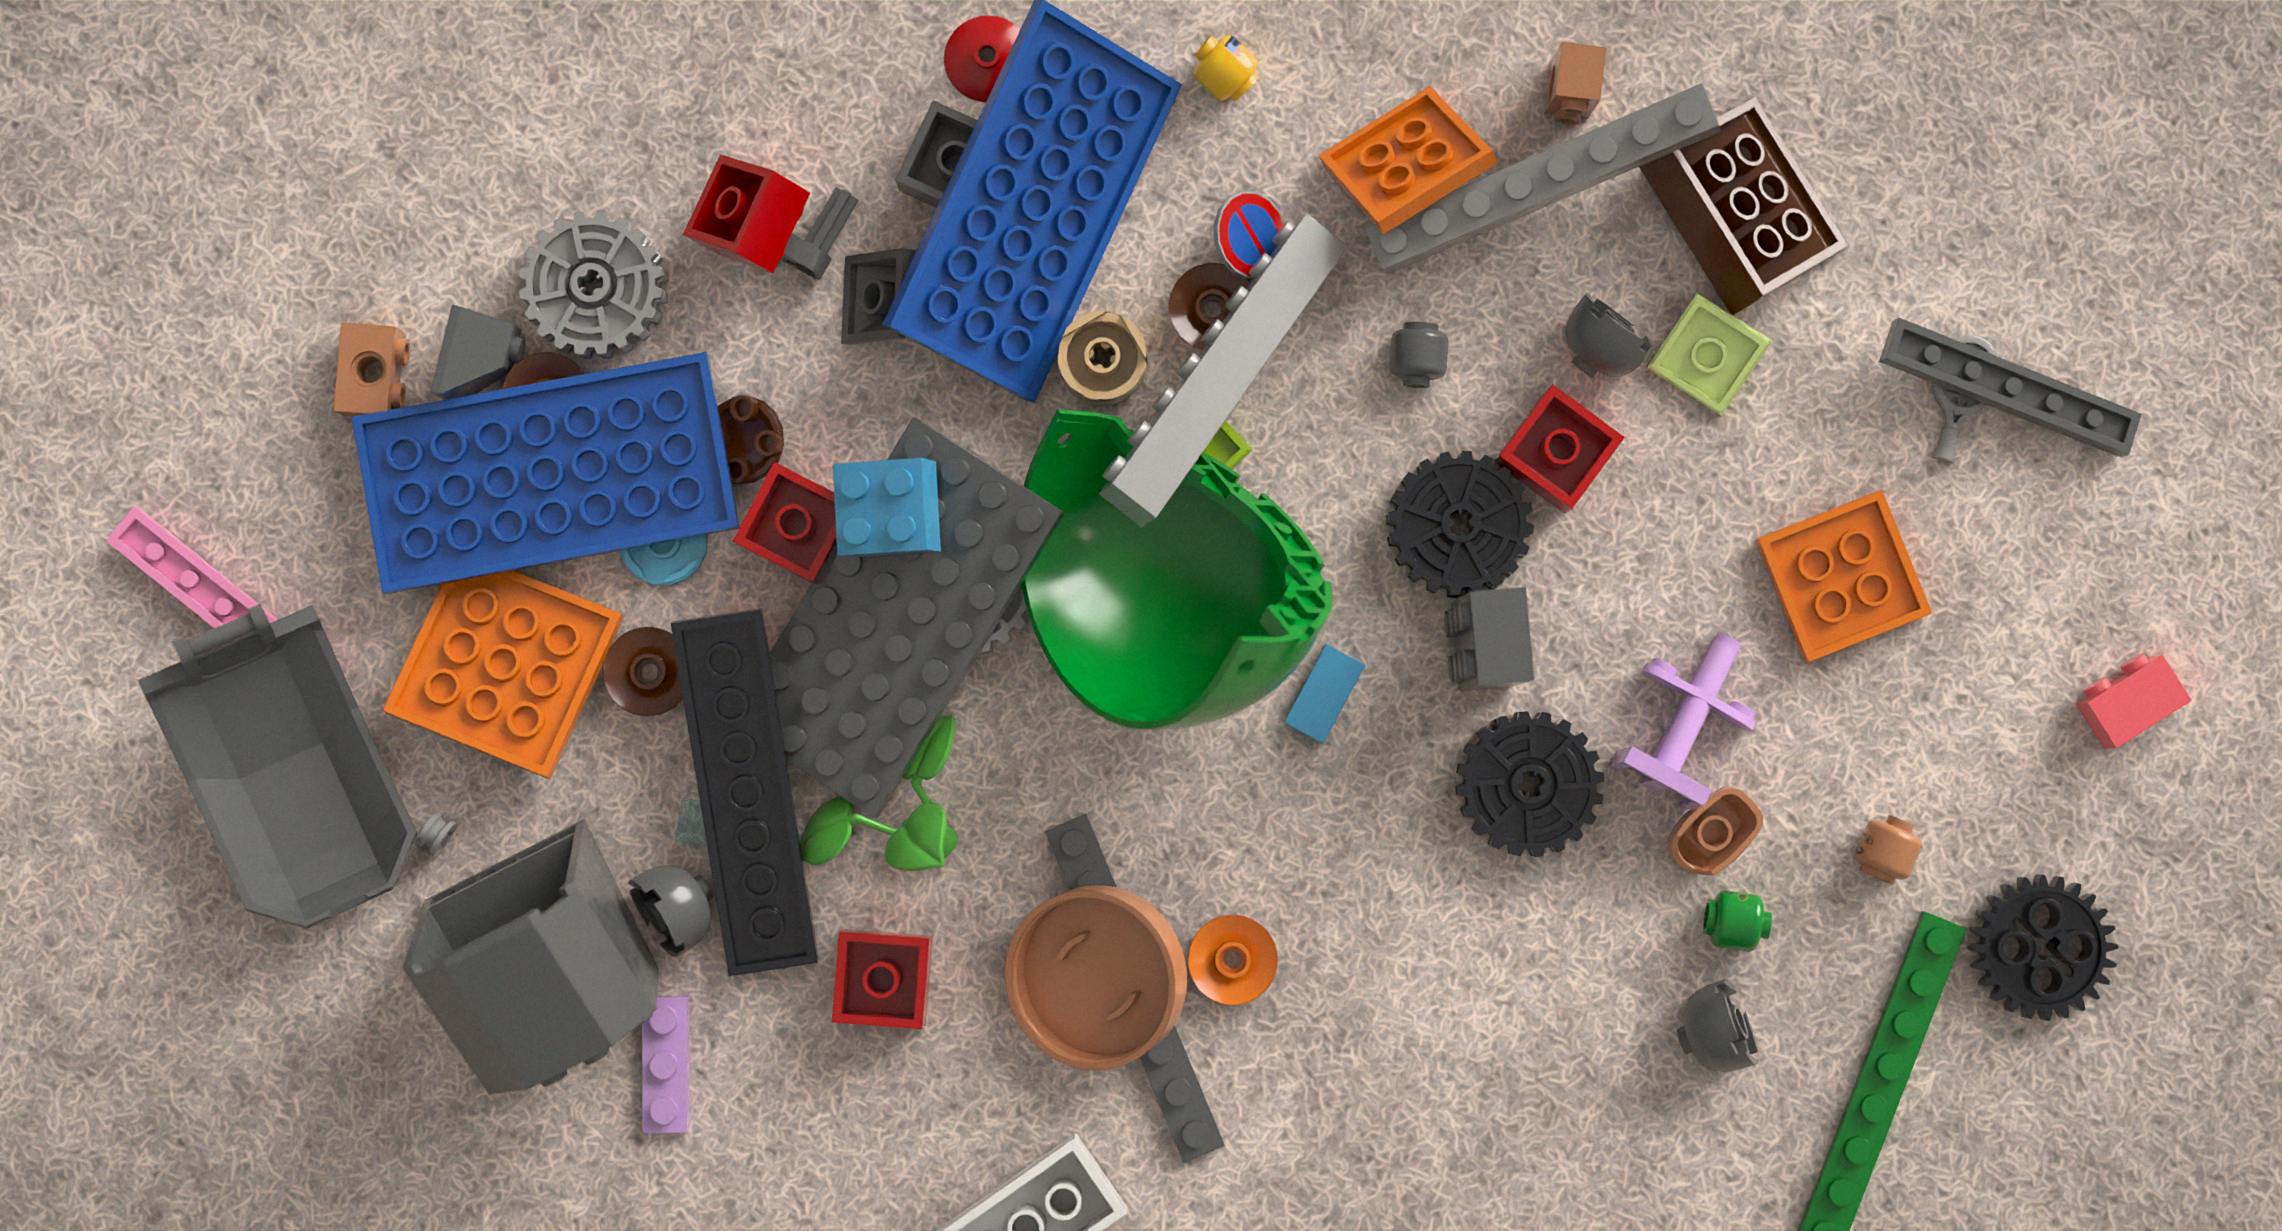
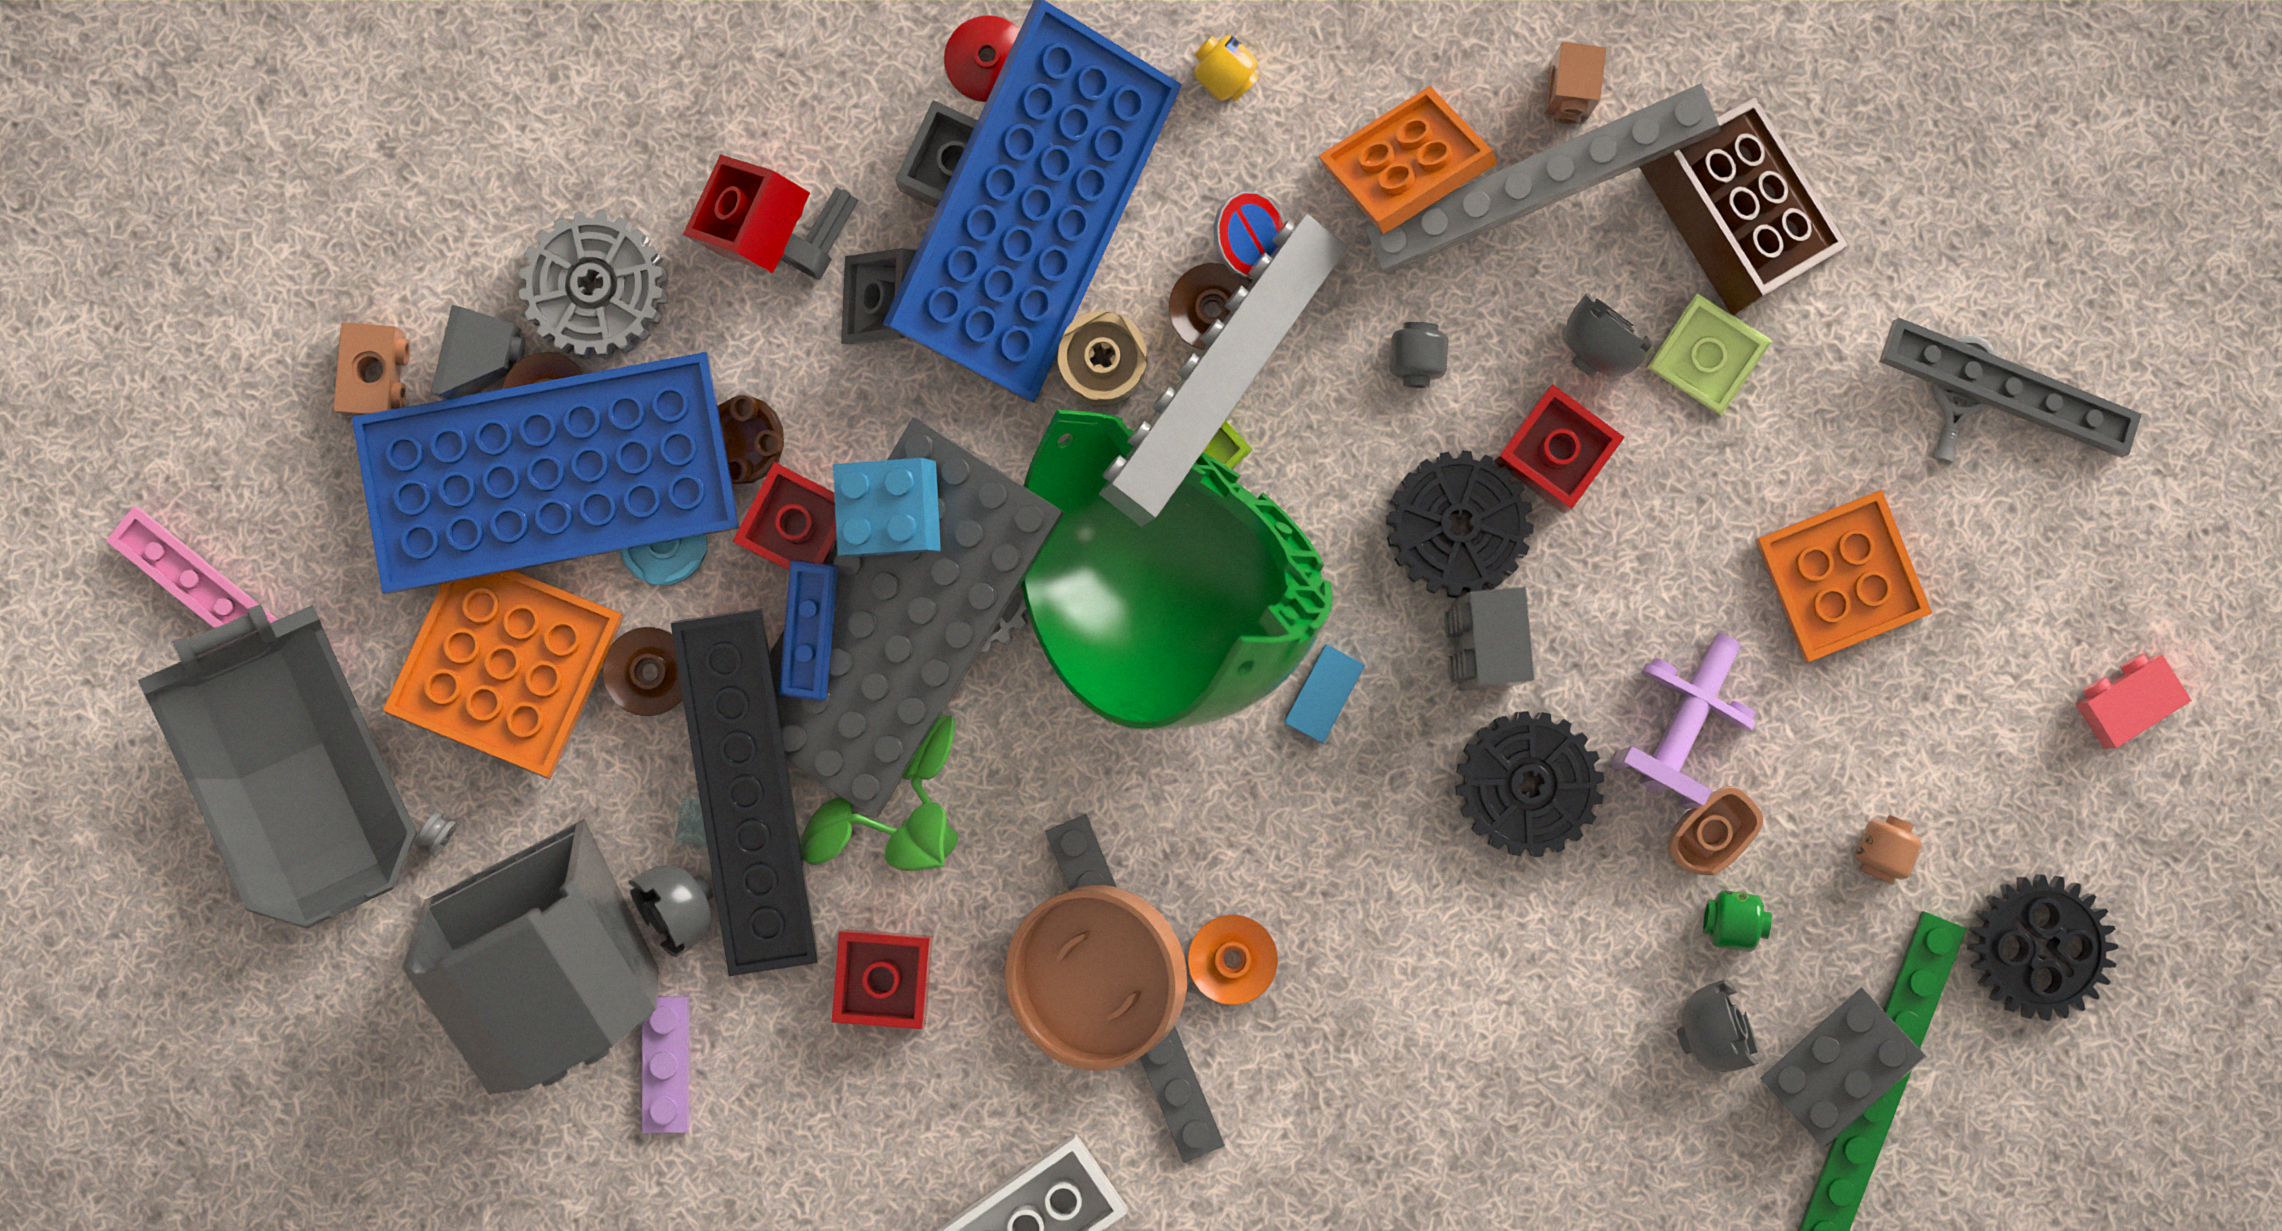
none -> blue tile [779,560,838,701]
none -> dark grey brick [1760,987,1926,1148]

